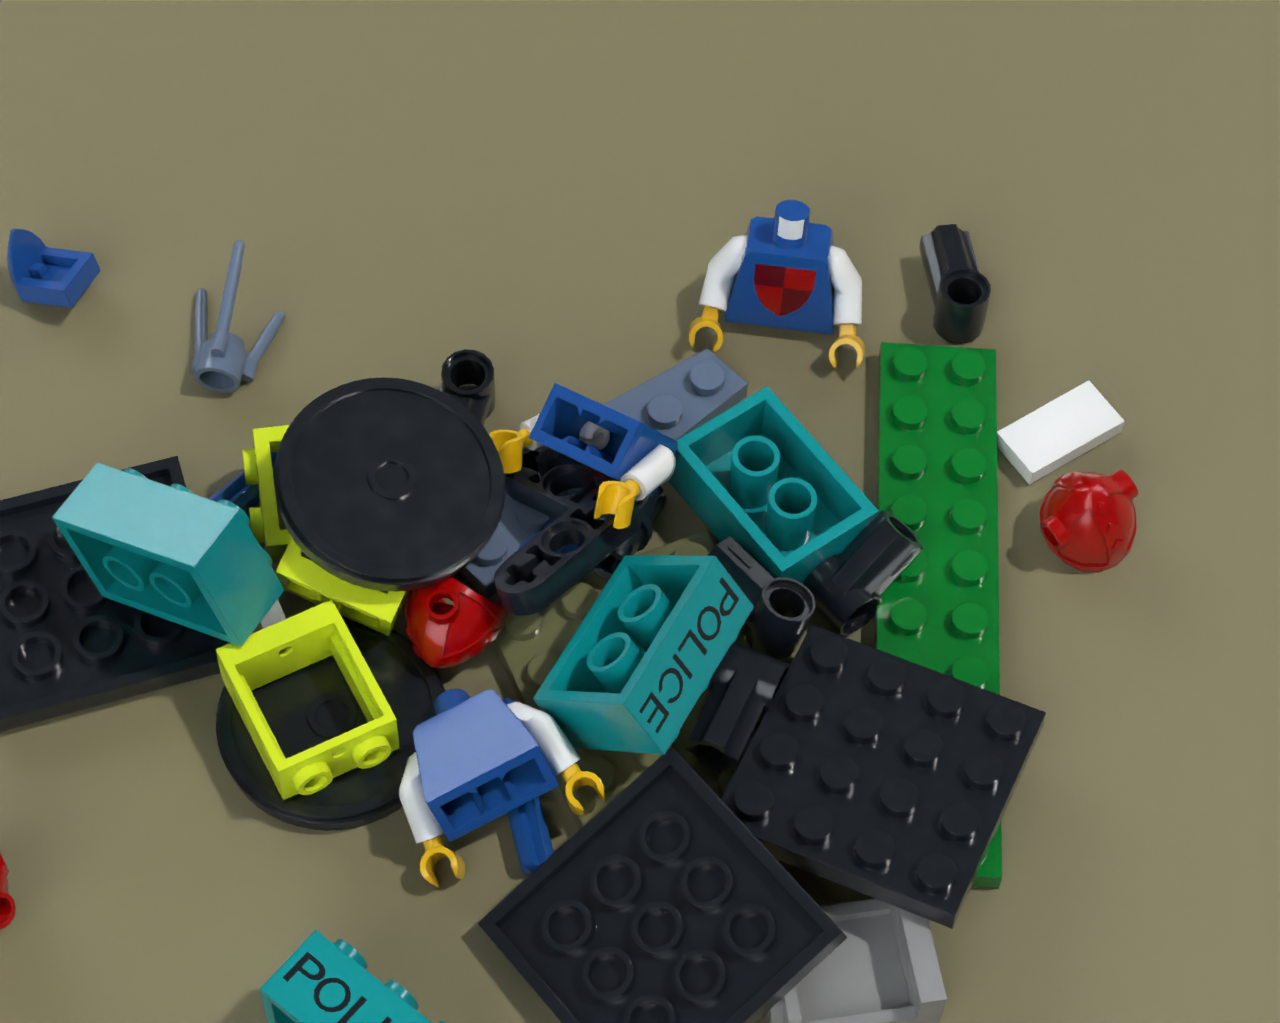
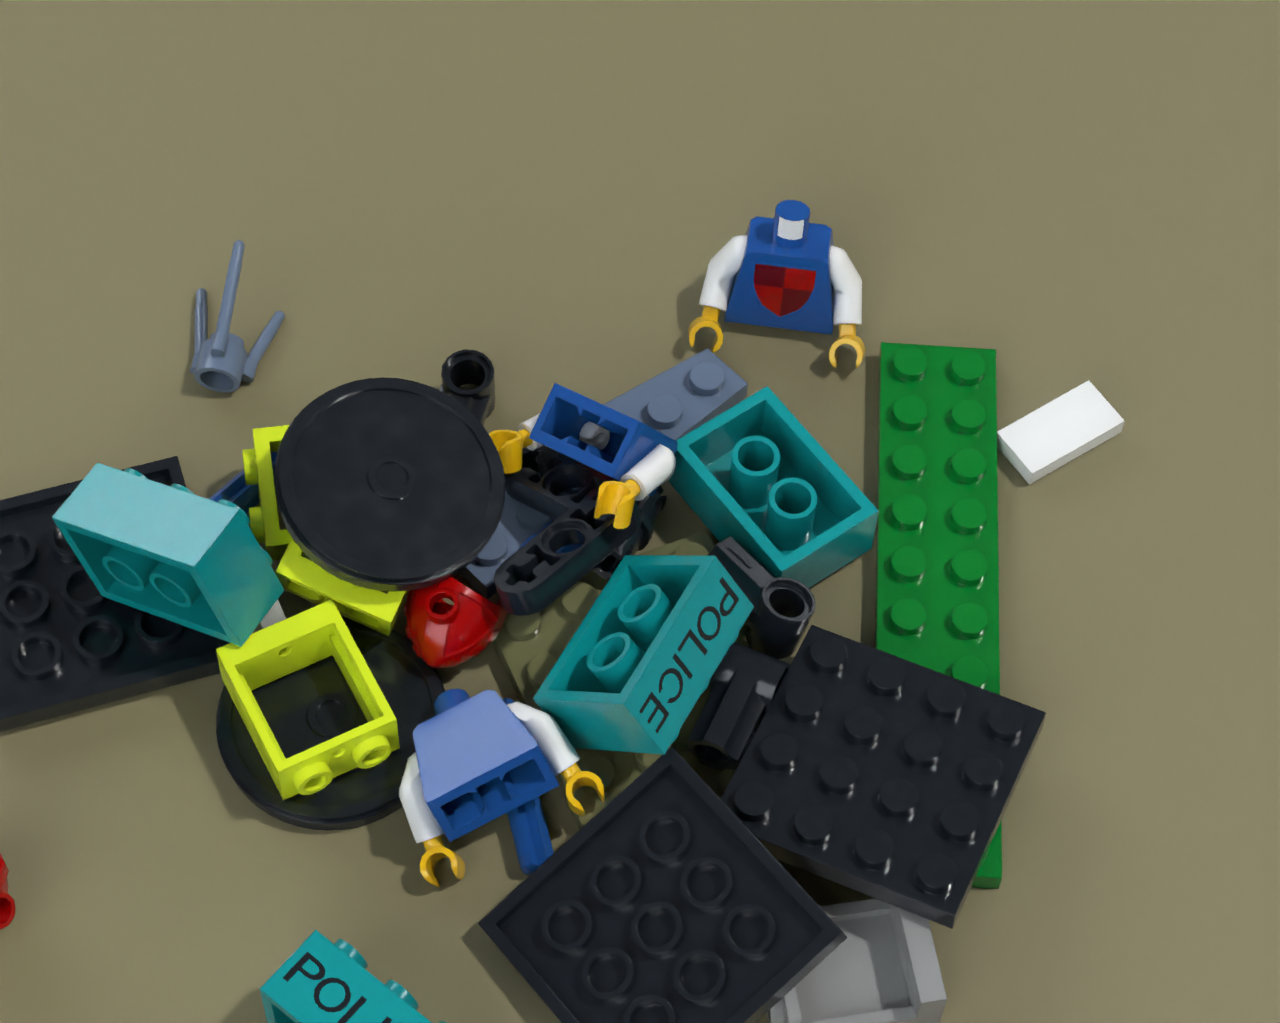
blue plate [7,229,101,308] -> none
black piece [803,510,923,636] -> none
black piece [919,224,991,343] -> none
red helmet [1039,469,1138,572] -> none

